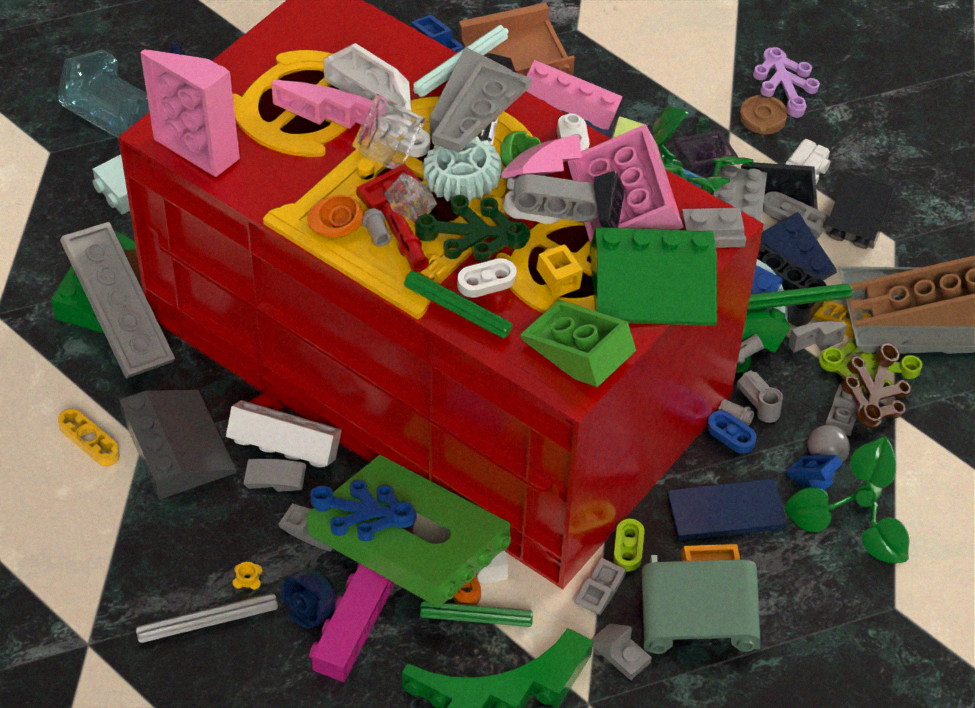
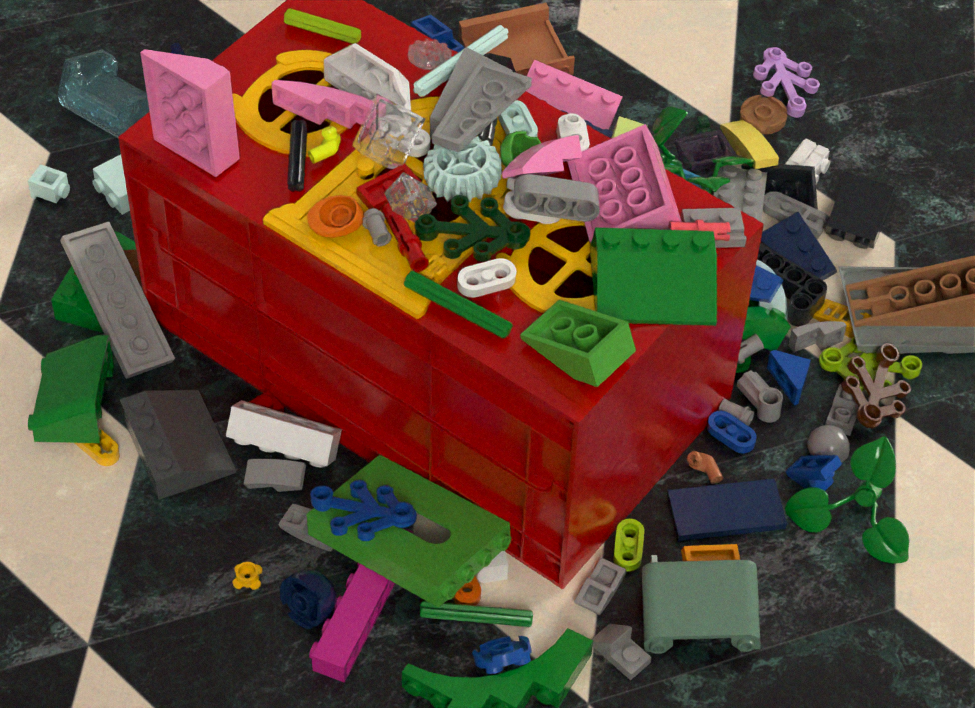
light grey axle [136,593,278,643] -> none
yellow brick [537,244,583,299] -> none
black slope [594,171,624,228] -> none
green axle [747,284,852,311] -> none
none -> light aqua brick [28,164,70,203]
none -> green windscreen [28,335,114,443]
none -> lime axle [284,8,361,44]
none -> black axle [287,120,307,192]
none -> neon yellow arm [308,126,341,164]
none -> clear gear [408,38,452,70]
none -> blue plate [472,636,532,674]
none -> light aqua plate [499,100,538,137]
none -> coral pin [668,219,730,241]
none -> nougat arm [687,451,723,484]
none -> light yellow slope [720,120,779,169]
none -> blue slope [767,350,811,405]

